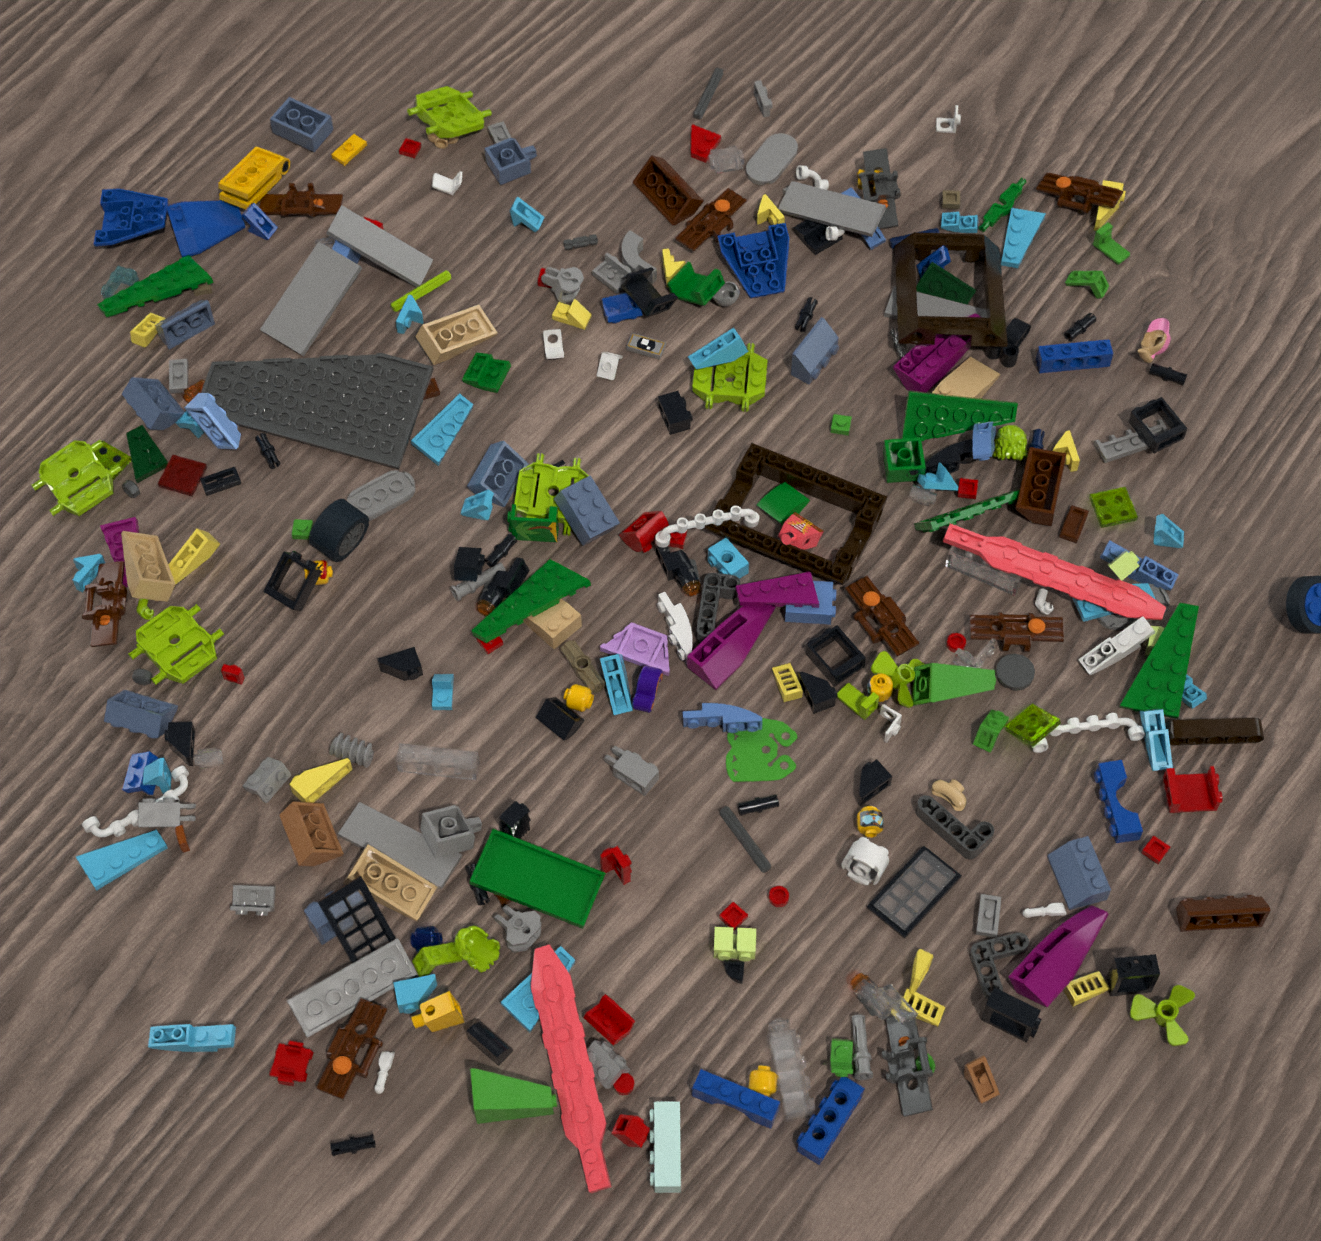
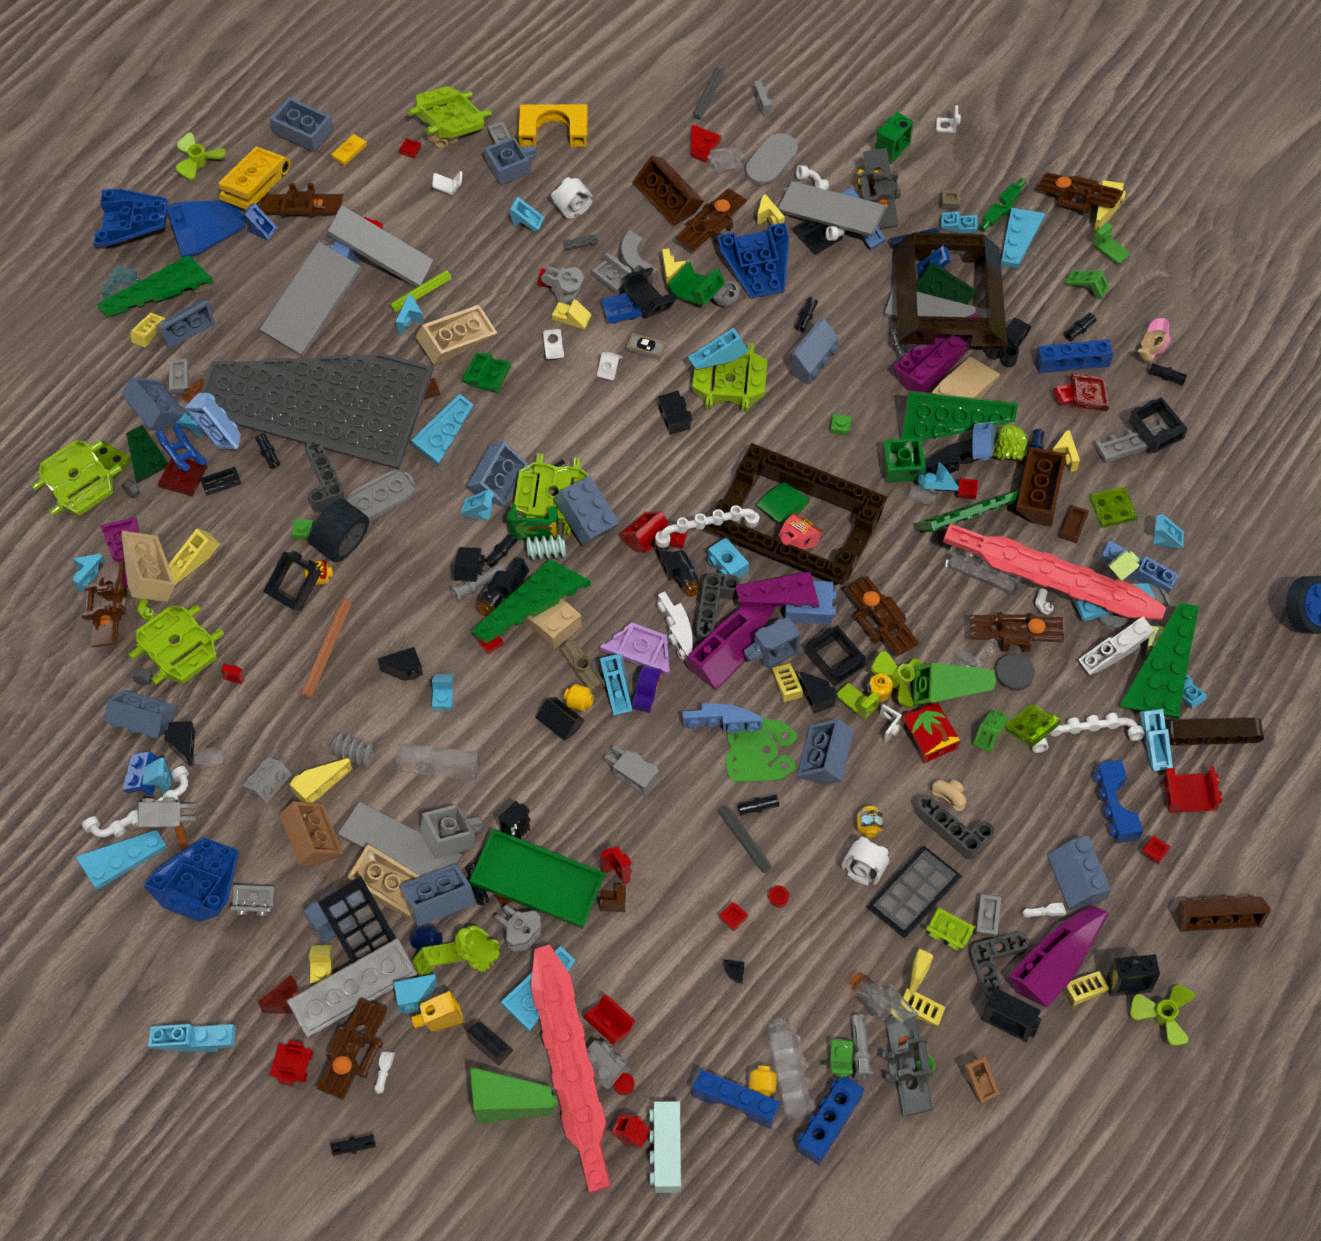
yellowish green piece [714,927,756,961] -> none
black slope [858,759,892,806] -> none
red tile [946,633,966,653] -> none
none -> blue wedge [144,837,239,922]
none -> blue piece [156,424,207,471]
none -> lime piece [176,132,226,181]
none -> clear red slope [258,976,298,1014]
none -> nougat axle [302,598,352,699]
none -> dark grey beam [306,440,345,512]
none -> light yellow slope [309,945,332,986]
none -> sand blue slope [399,863,475,927]
none -> yellow arch [519,104,588,147]
none -> light aqua piece [526,534,566,561]
none -> white brick [551,177,593,219]
none -> reddish brown panel [600,885,626,912]
none -> sand blue hinge [744,617,801,668]
none -> sand blue slope [797,719,854,785]
none -> green brick [875,112,914,165]
none -> red panel [901,702,960,764]
none -> lime bracket [926,907,976,951]
none -> red plate [1053,384,1078,406]
none -> clear red tile [1070,373,1110,411]

